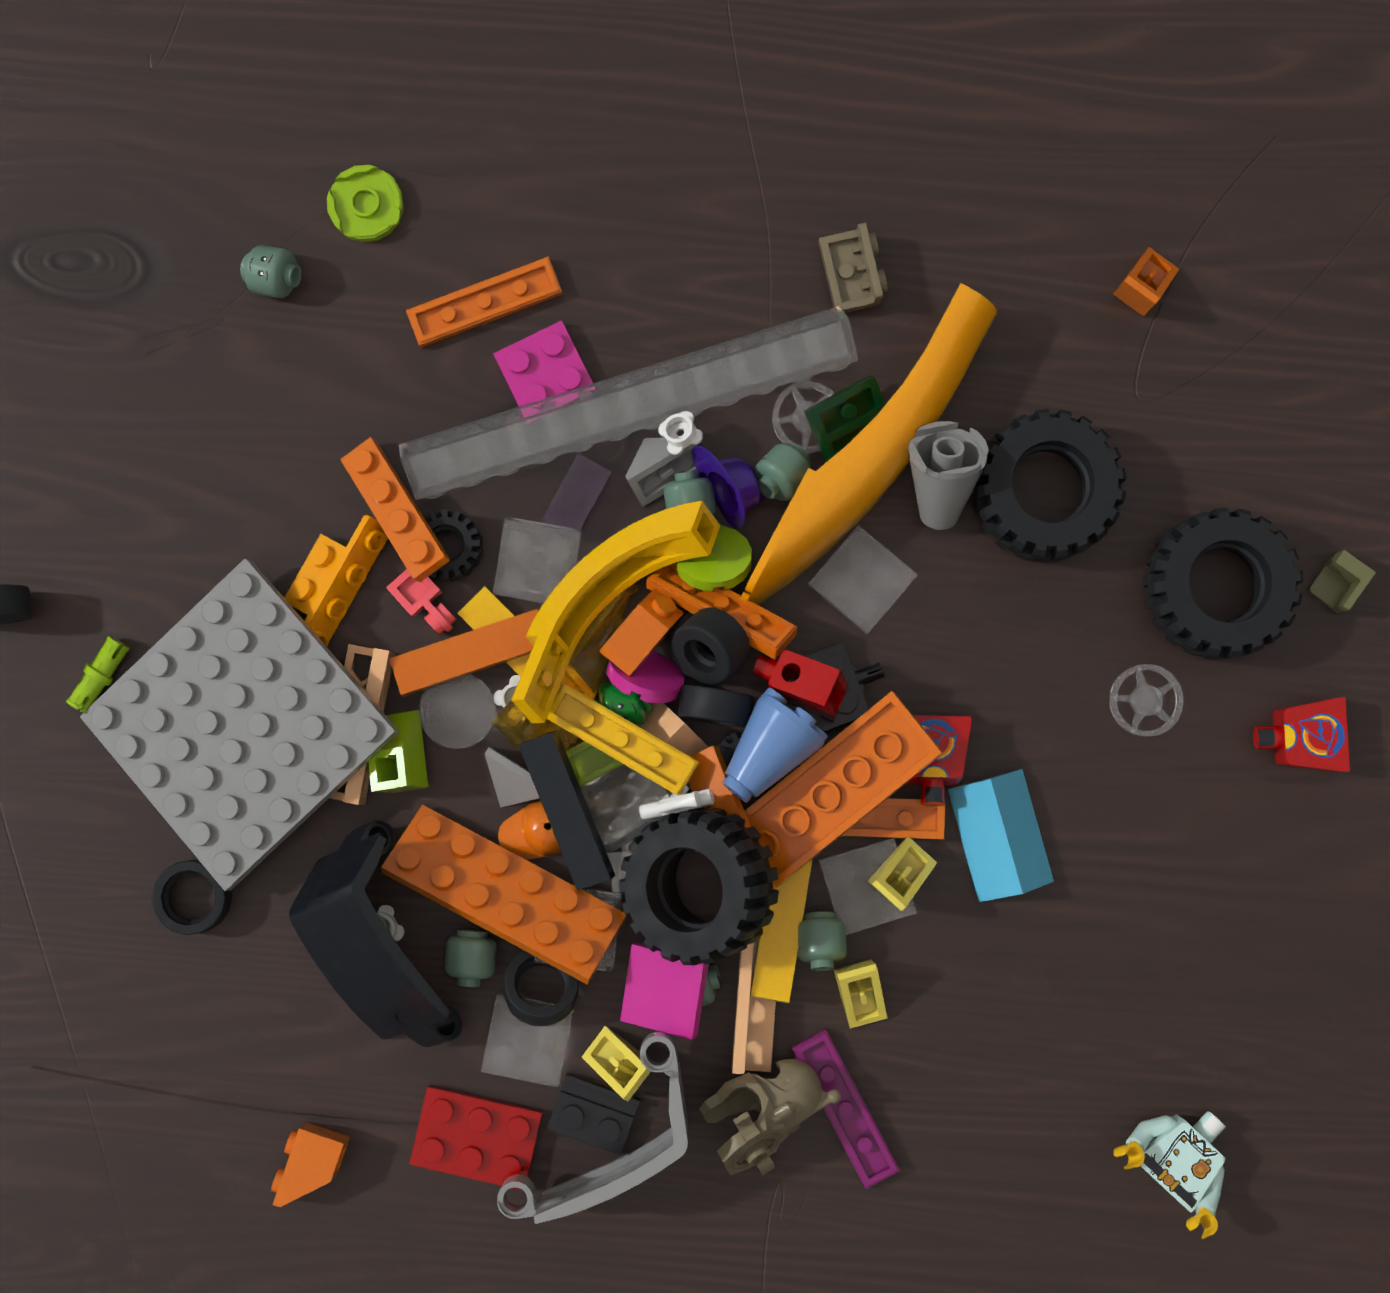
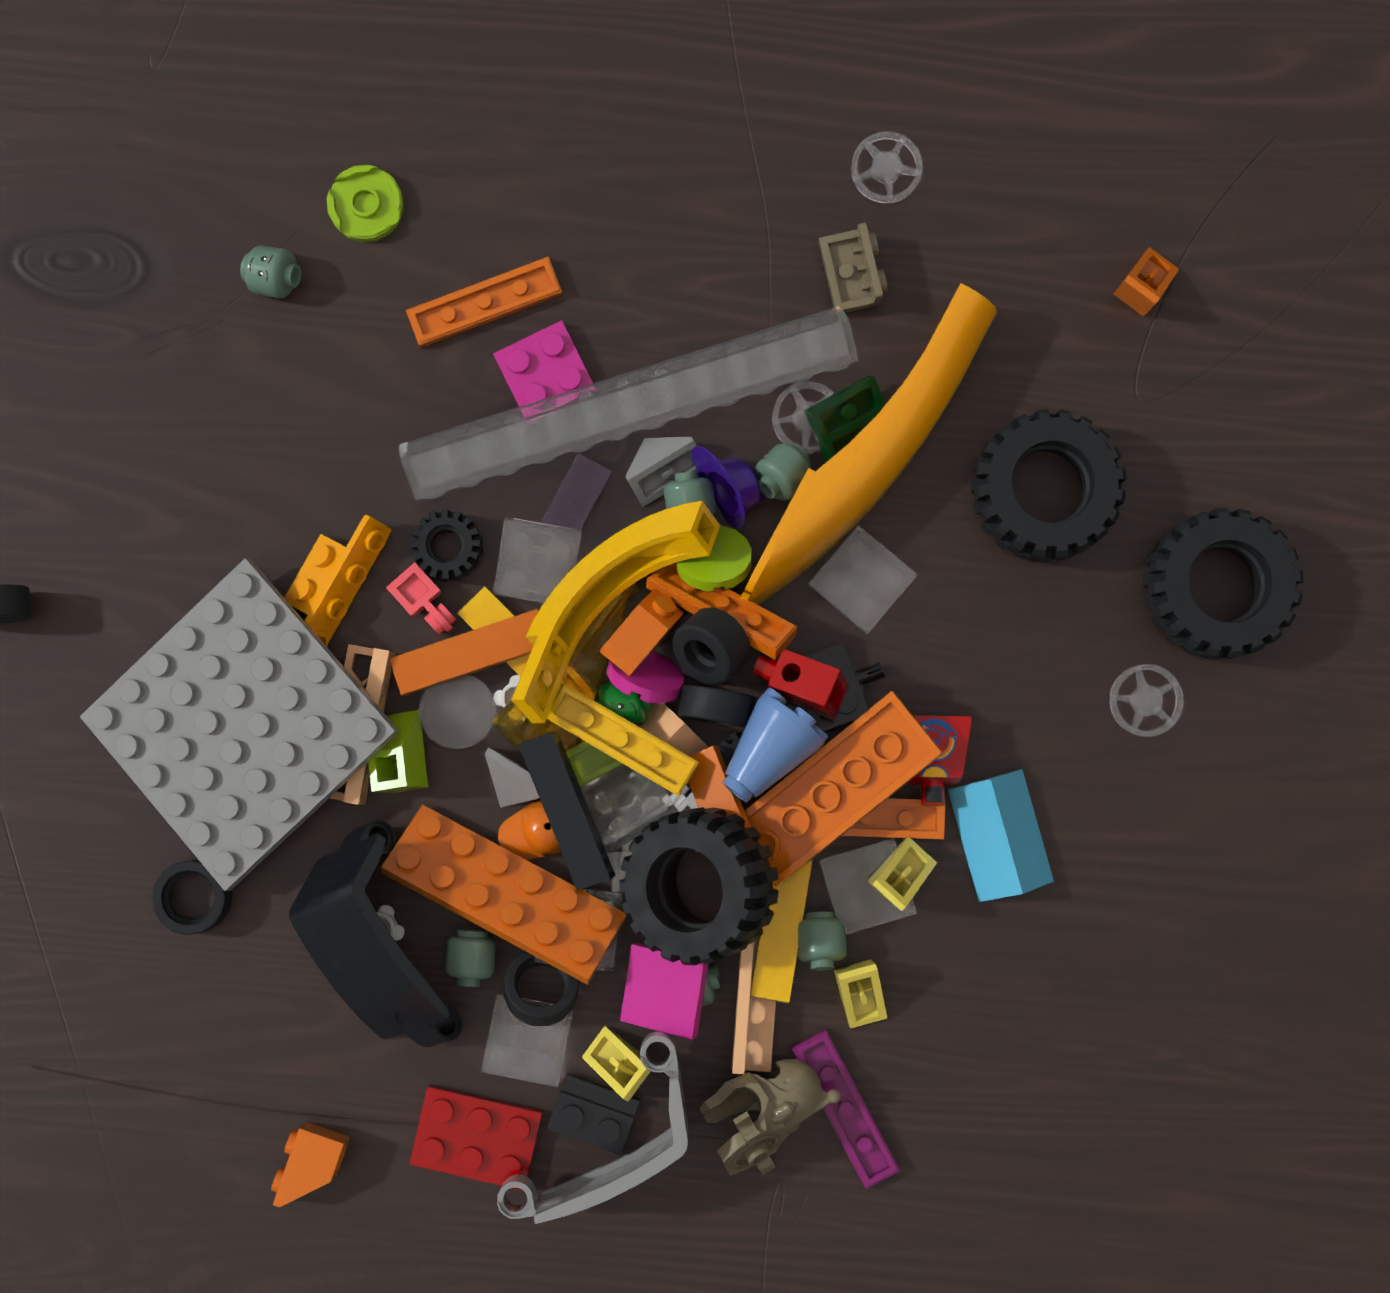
lime pin [66,636,130,714] -> none
orange plate [340,437,450,583] -> none
white piece [639,788,714,821] -> none
white plate [658,411,703,455] -> none
light grey cone [908,421,989,530] -> none
light aqua torso [1113,1111,1226,1239] -> none
red torso [1253,697,1350,772] -> none
olive panel [1307,550,1376,613] -> none
none -> clear wheel [851,131,923,203]

